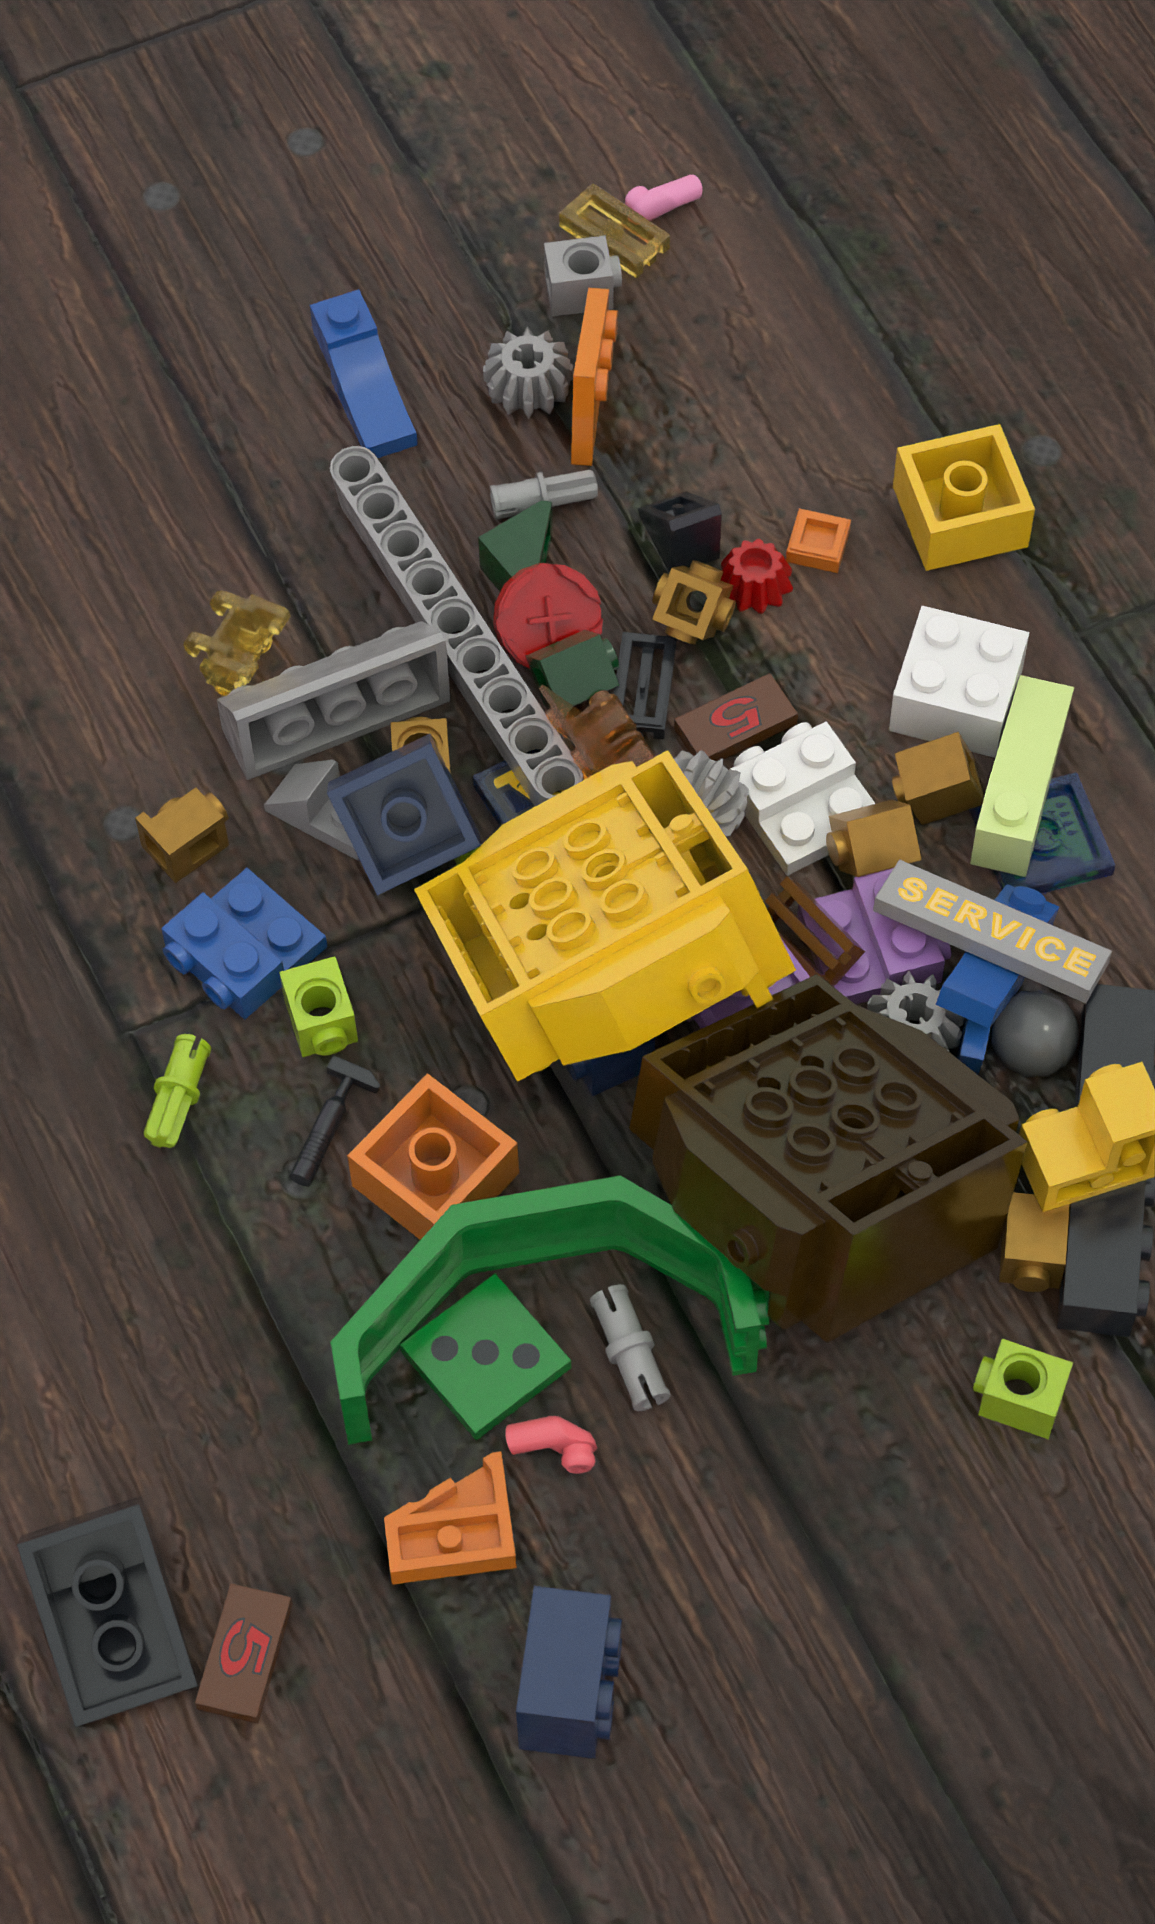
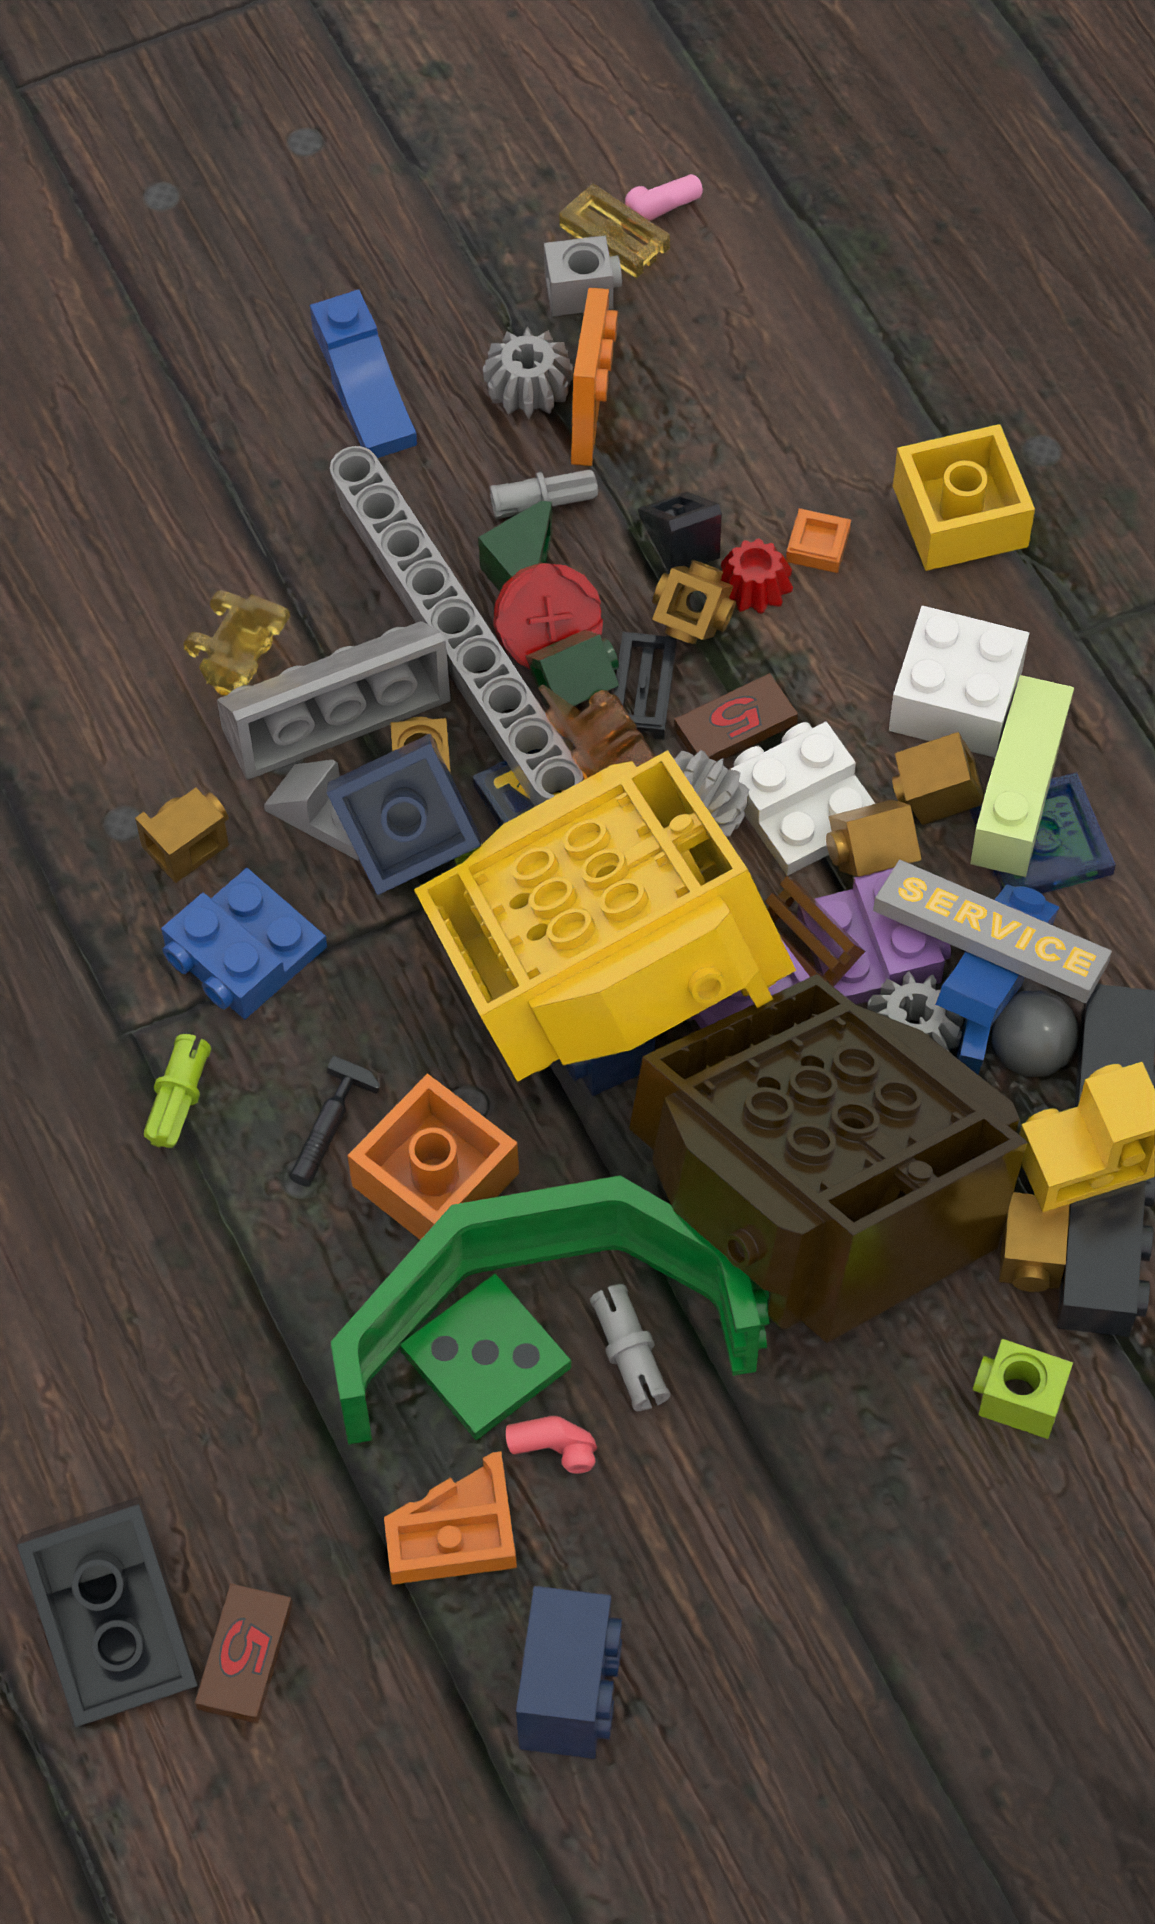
lime brick [279,956,358,1058] -> none

